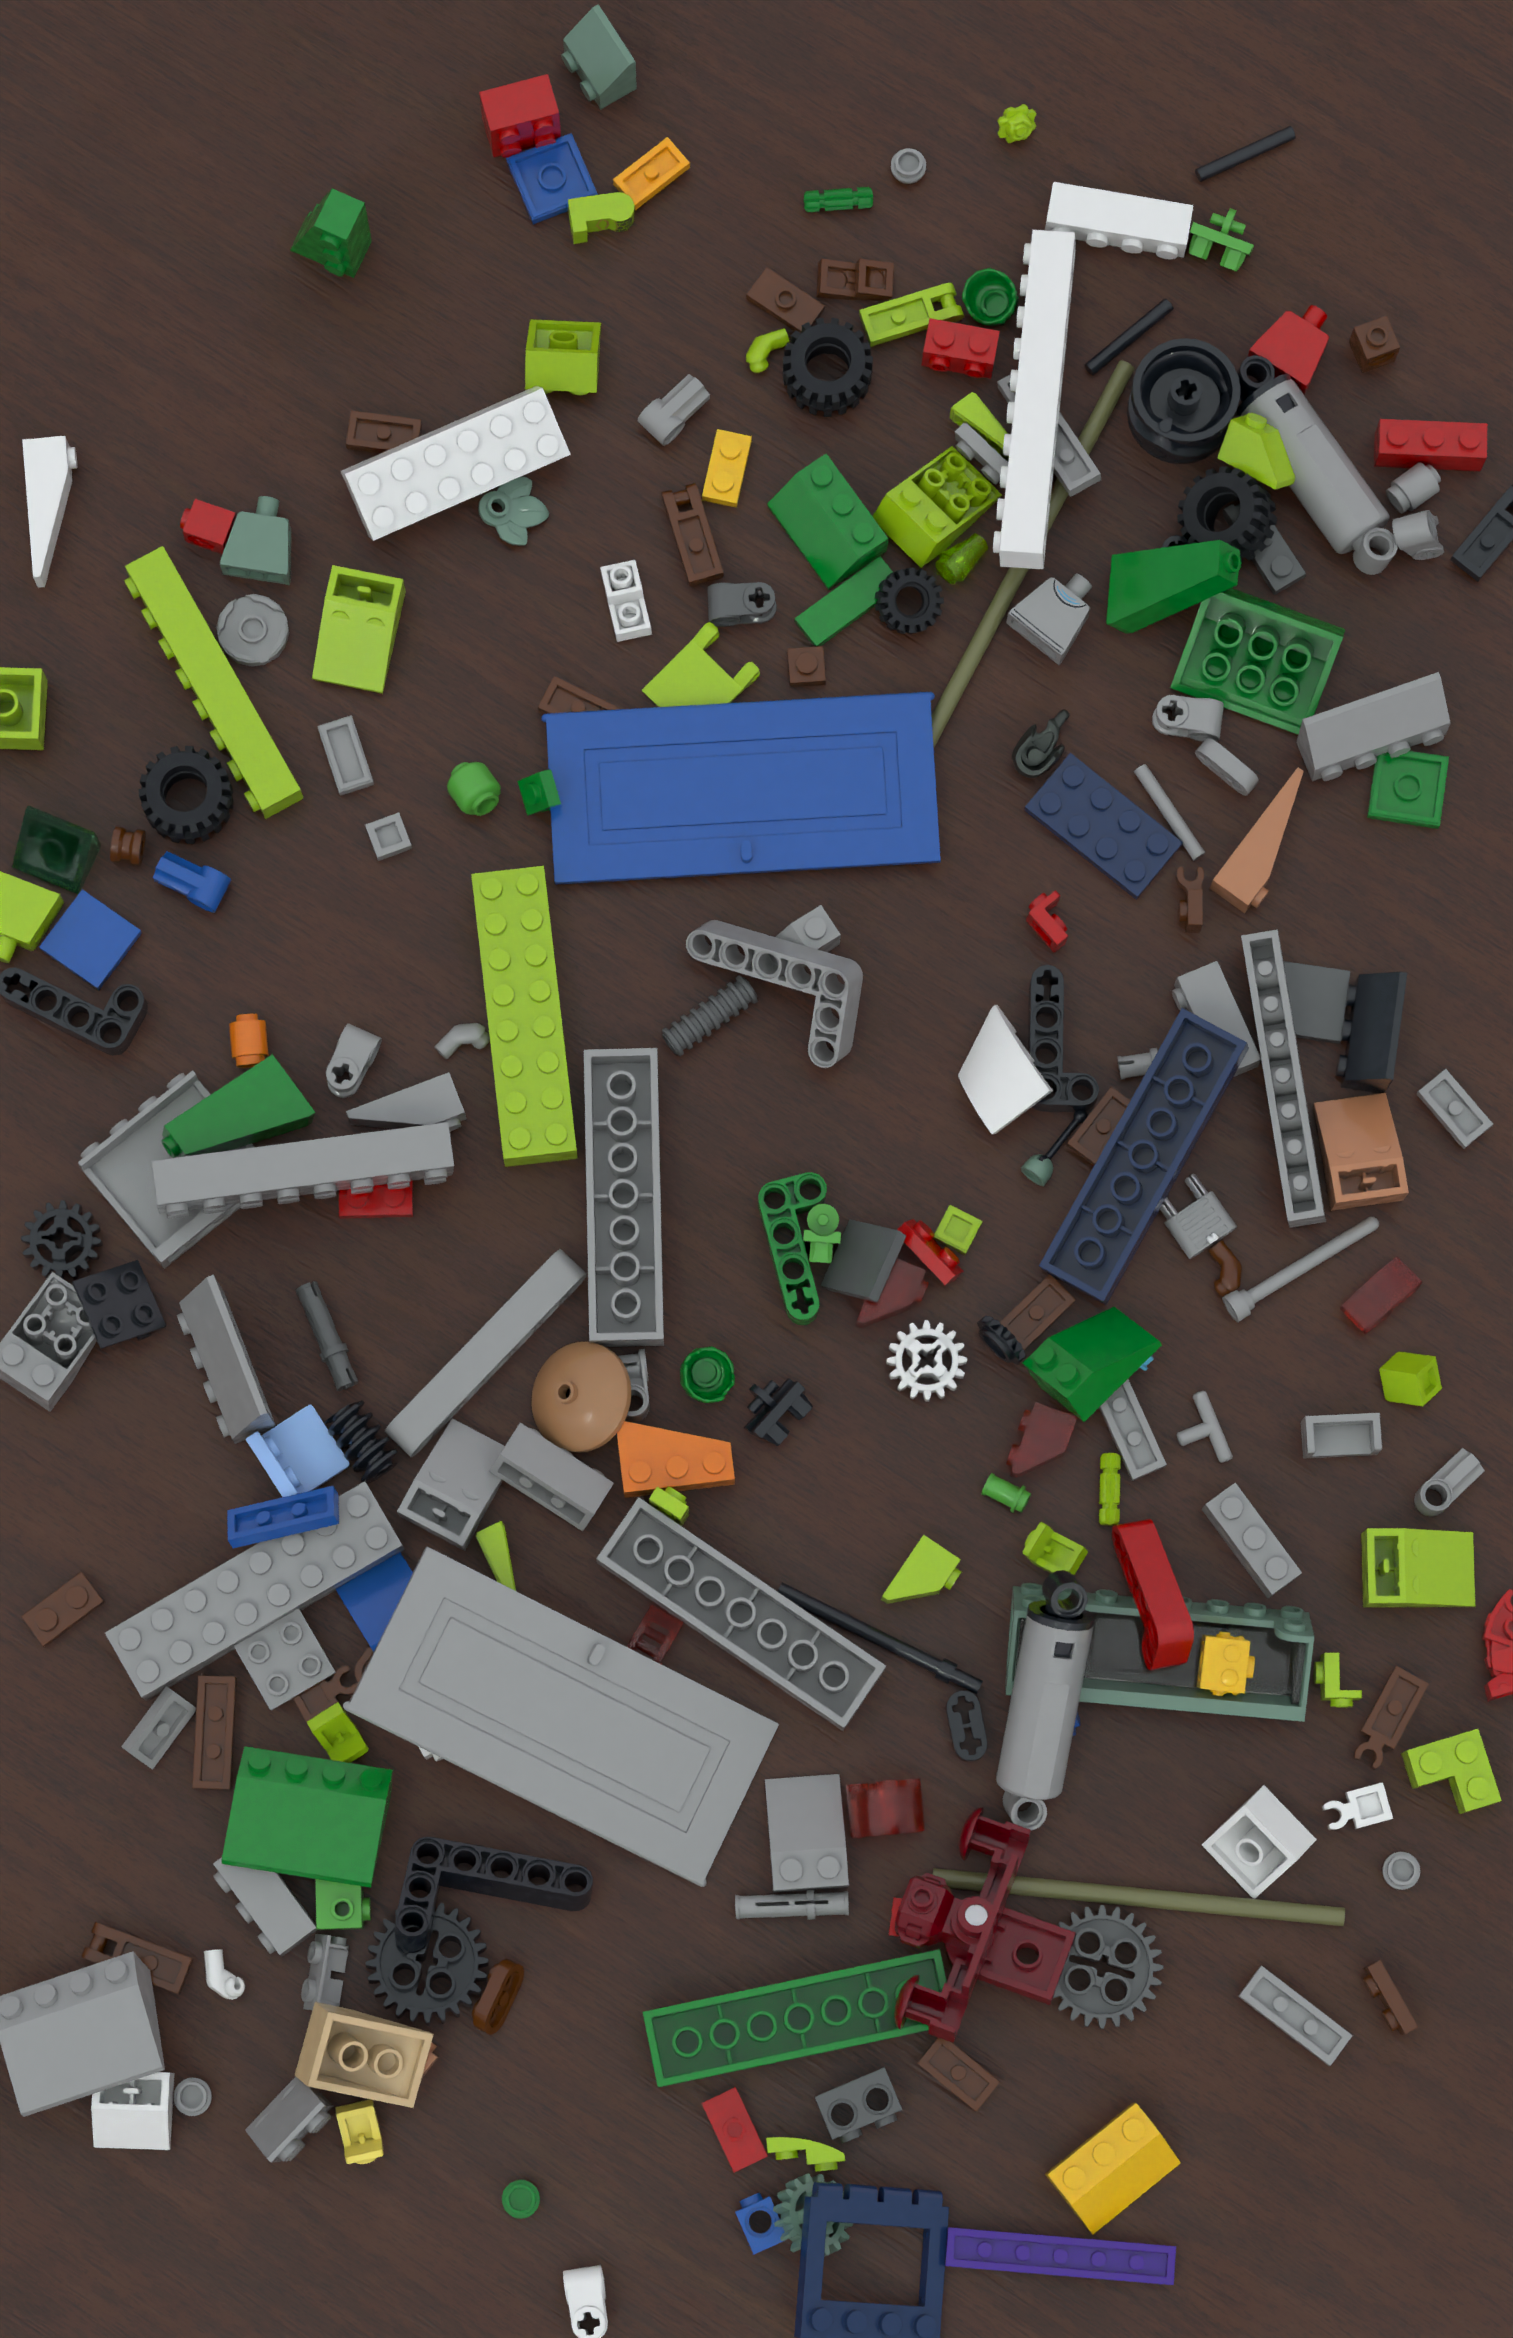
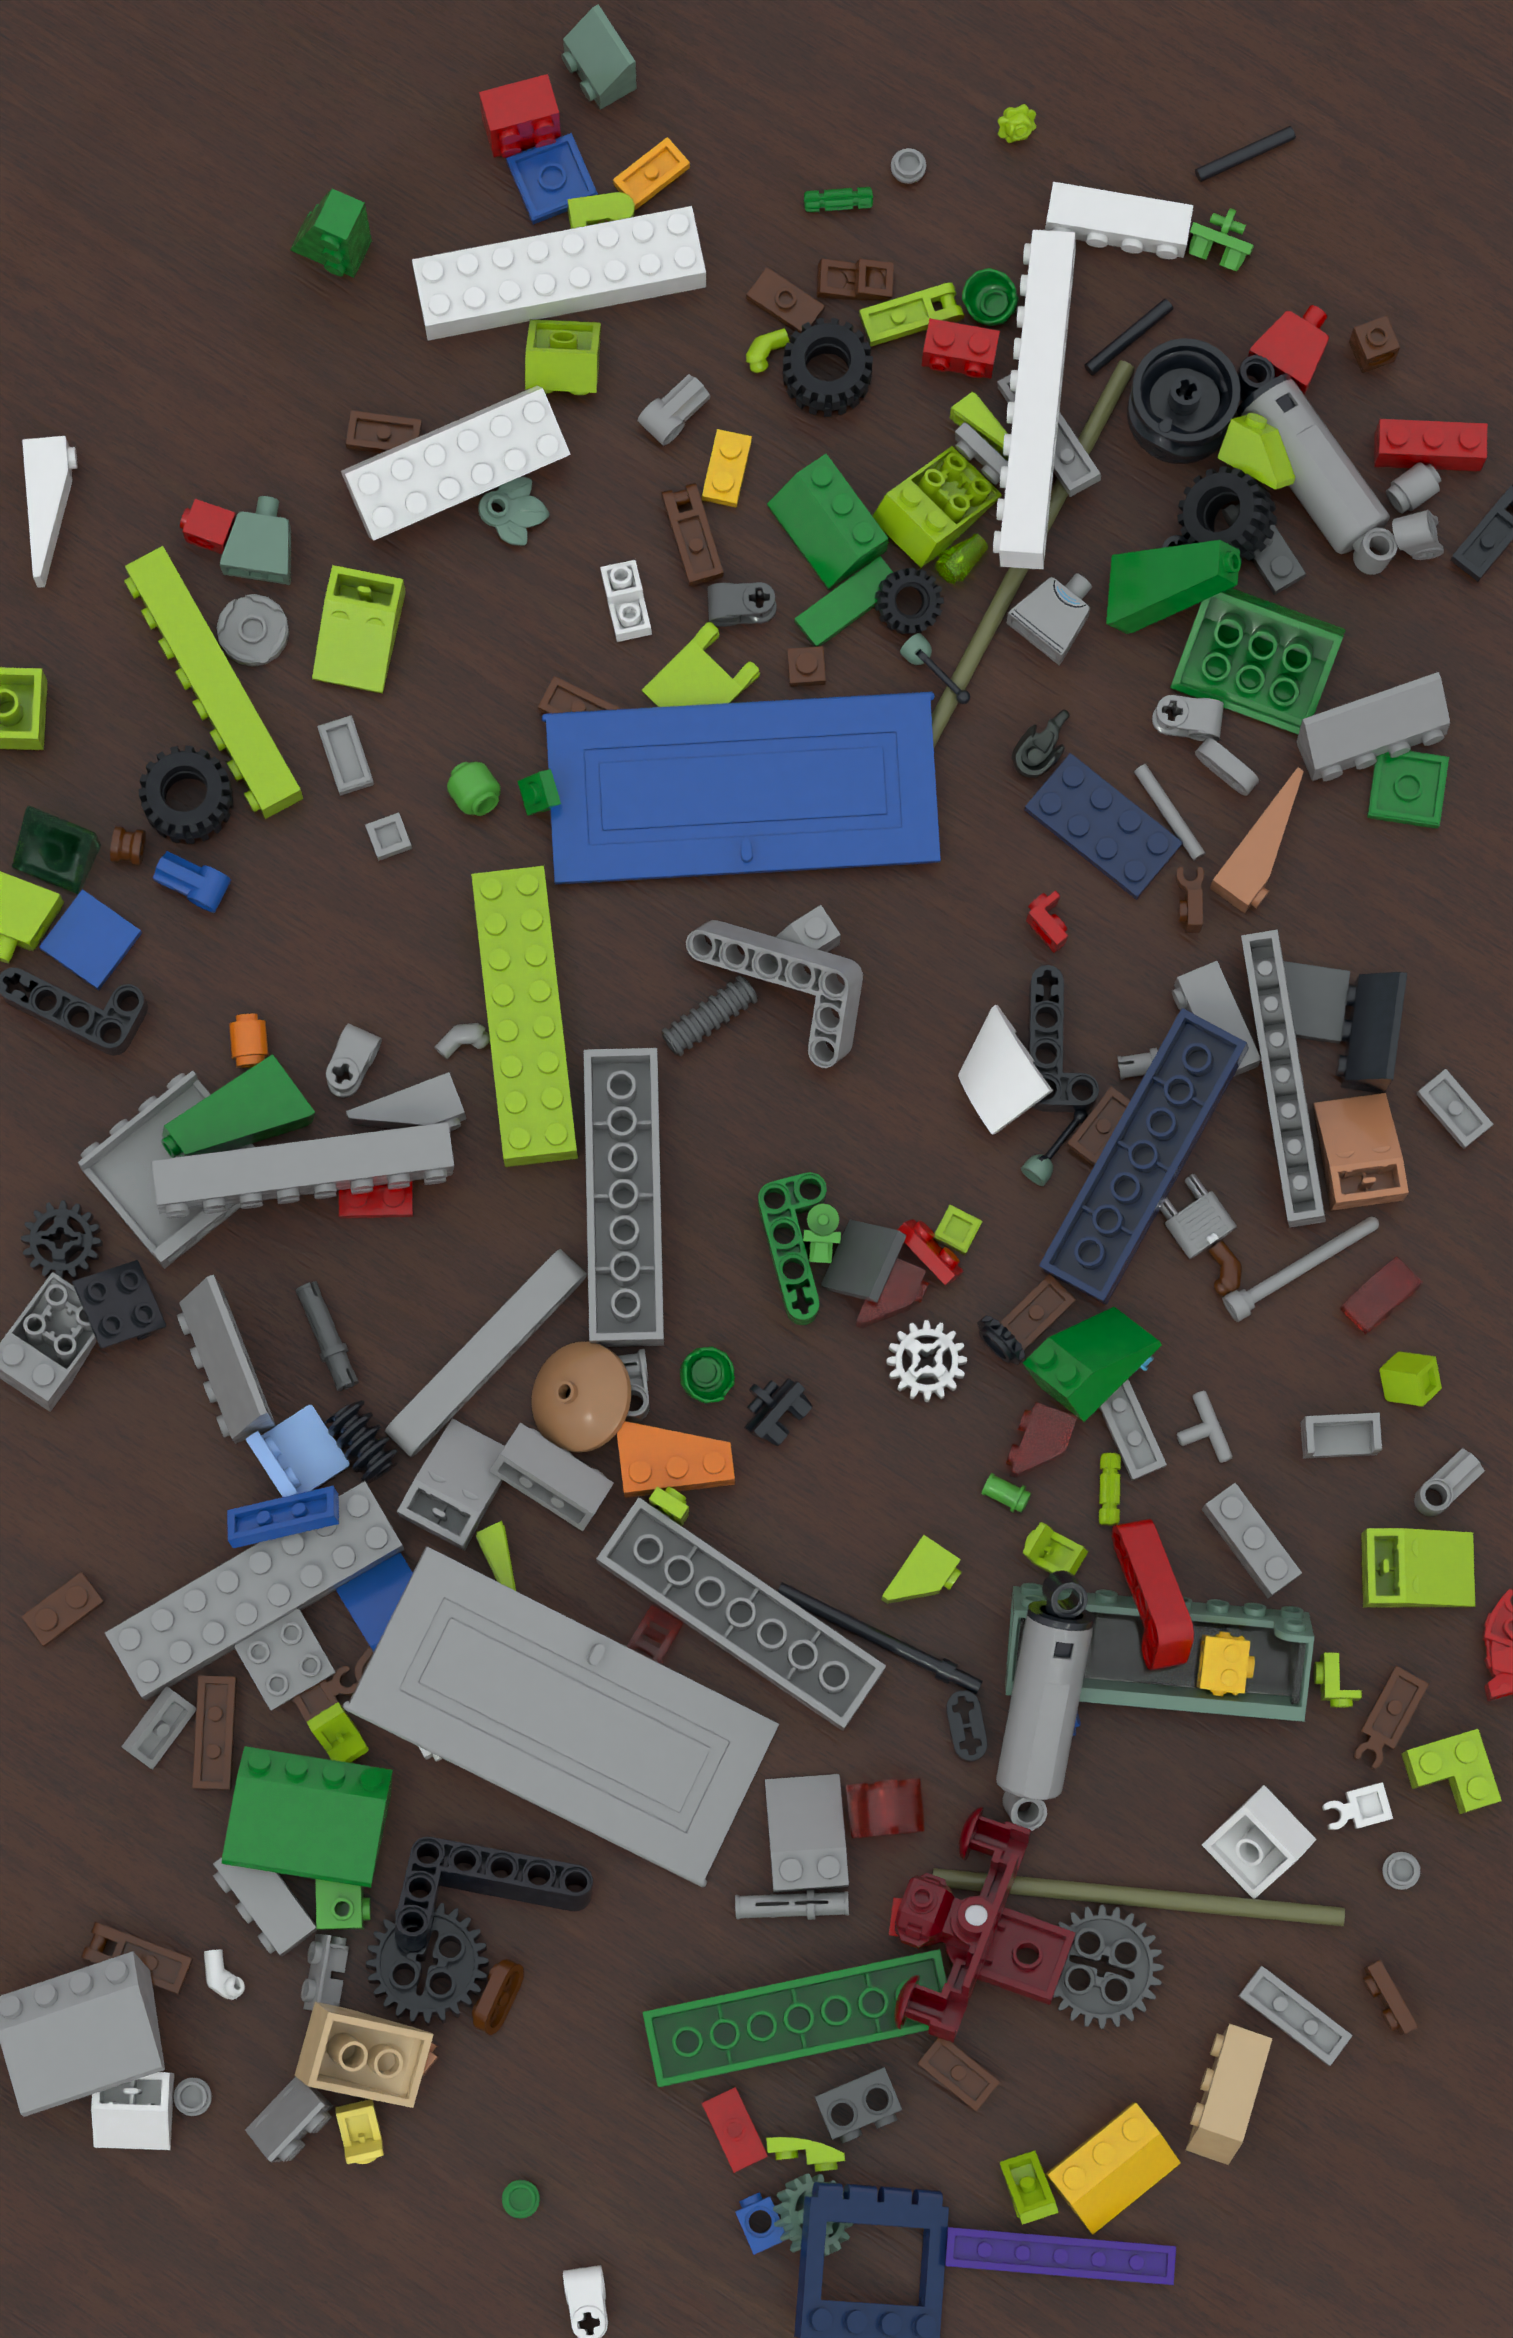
none -> white brick [412,206,706,341]
none -> hinge [900,633,971,704]
none -> lime slope [999,2150,1058,2225]
none -> tan wedge [1185,2024,1273,2165]

